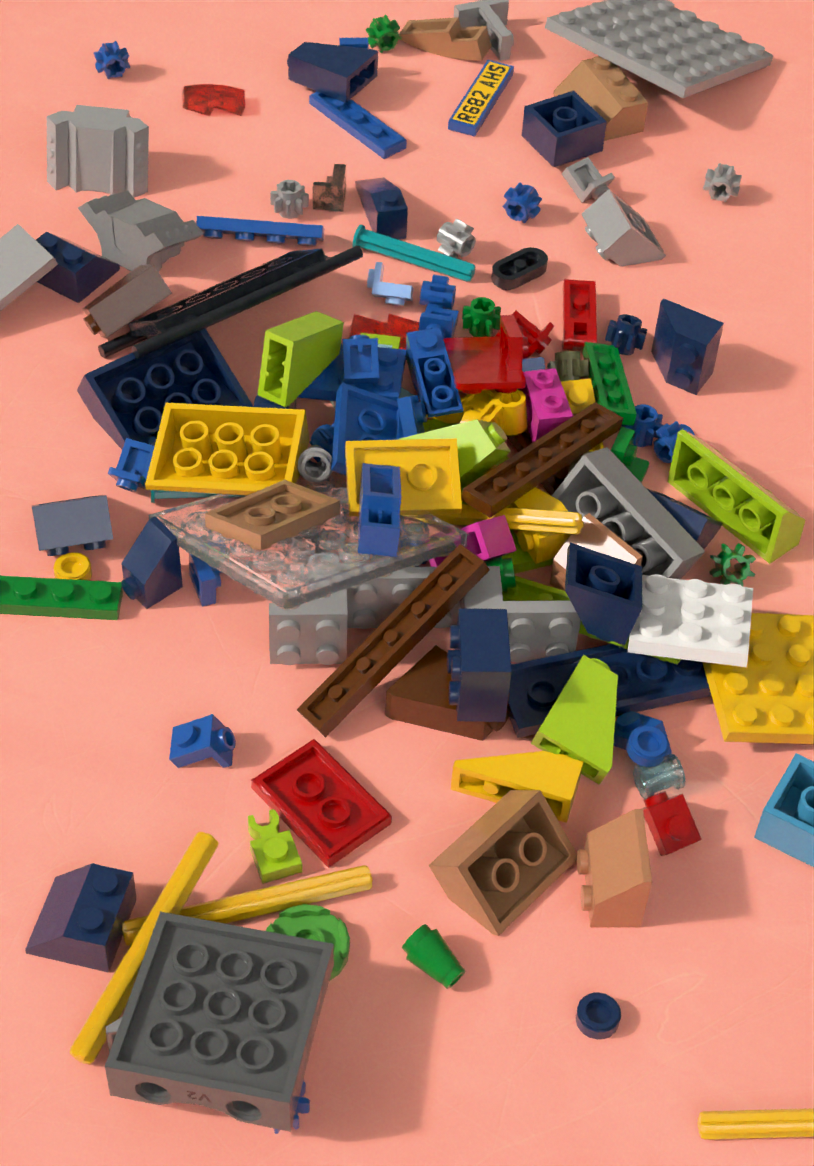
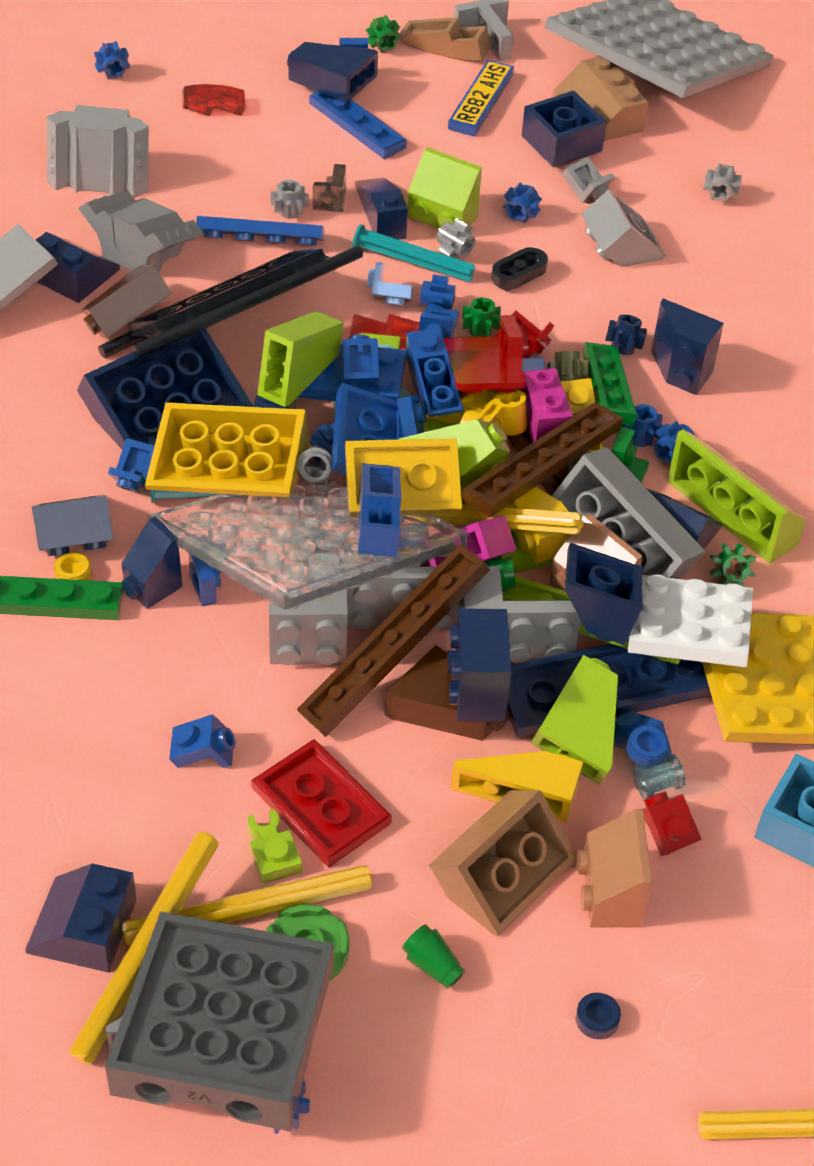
medium nougat plate [205,480,340,550] -> none
red plate [562,279,597,350] -> none
none -> lime slope [407,147,482,229]

